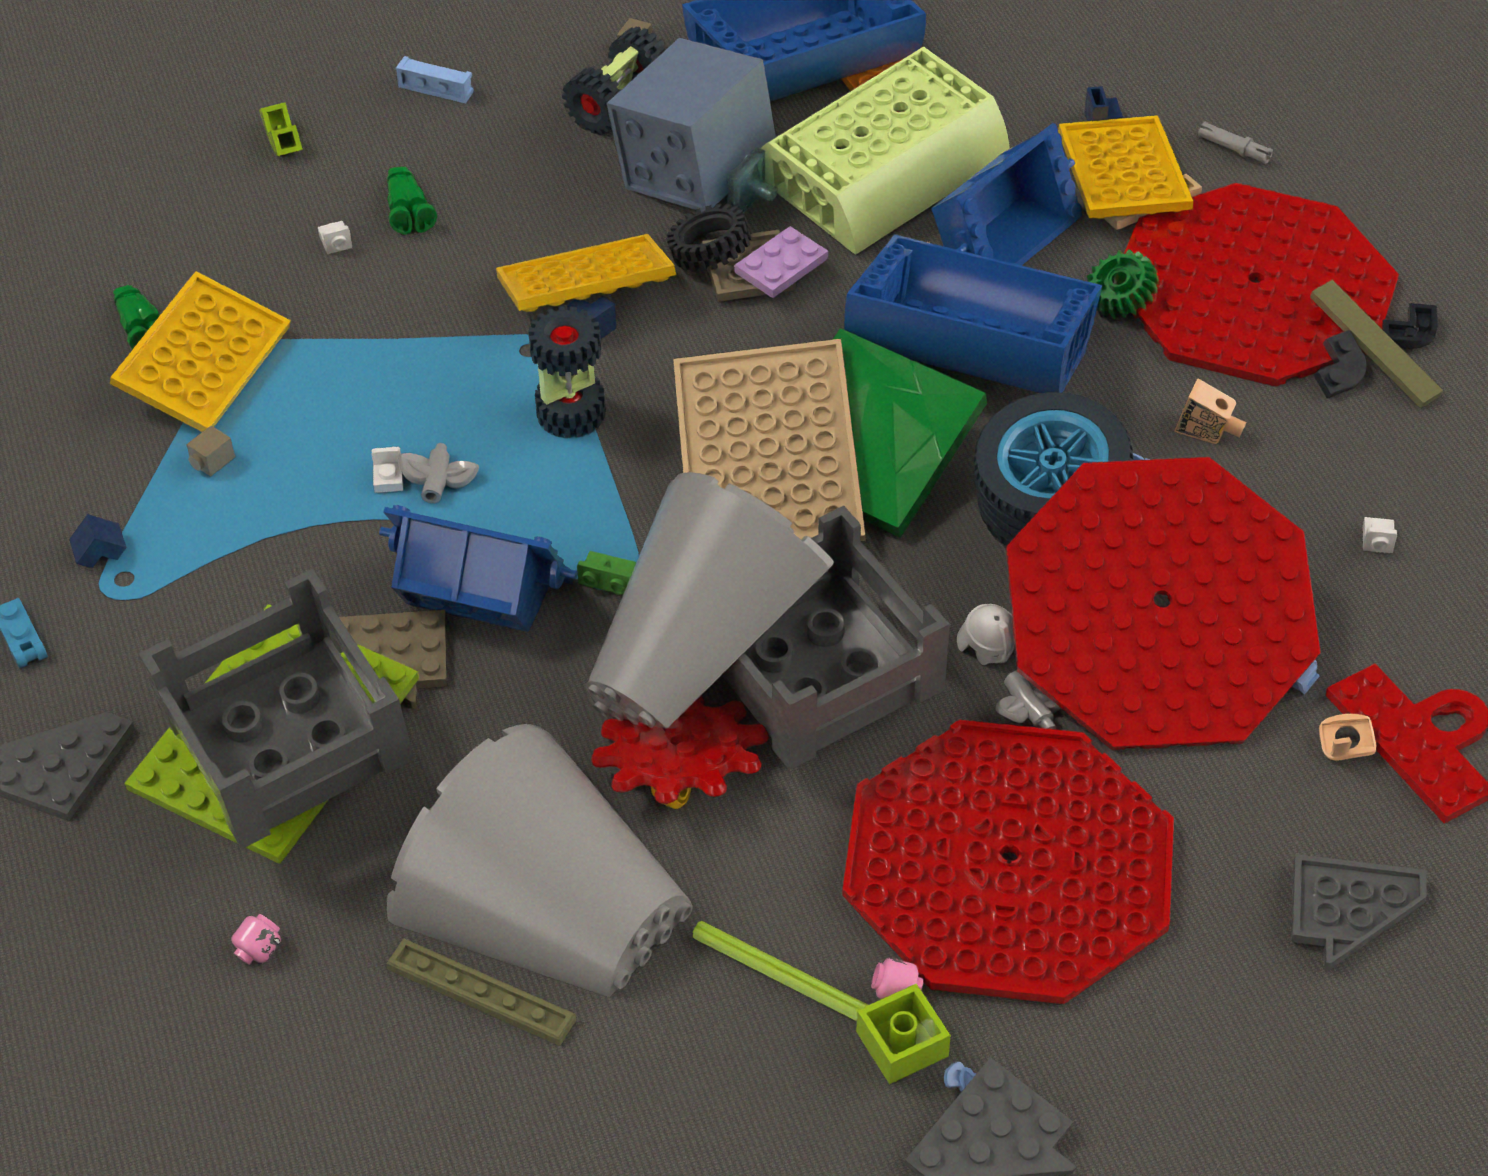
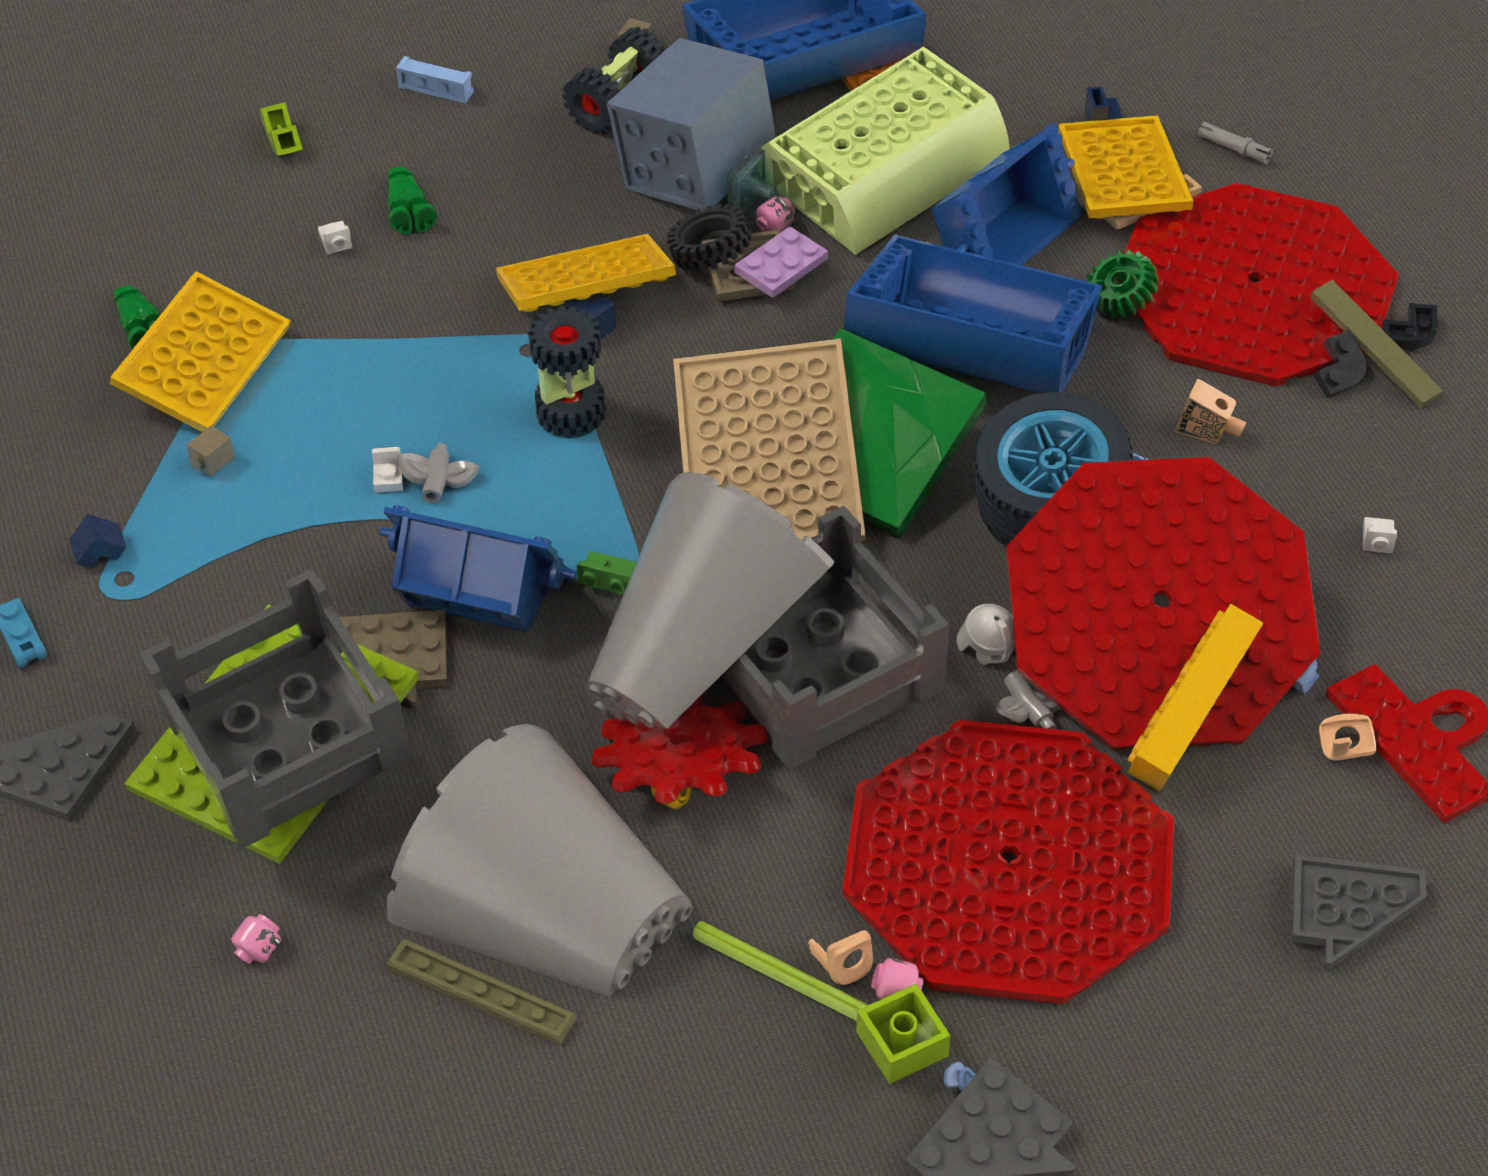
none -> bright pink head [756,196,795,233]
none -> light nougat piece [808,930,873,985]
none -> yellow brick [1127,604,1263,792]

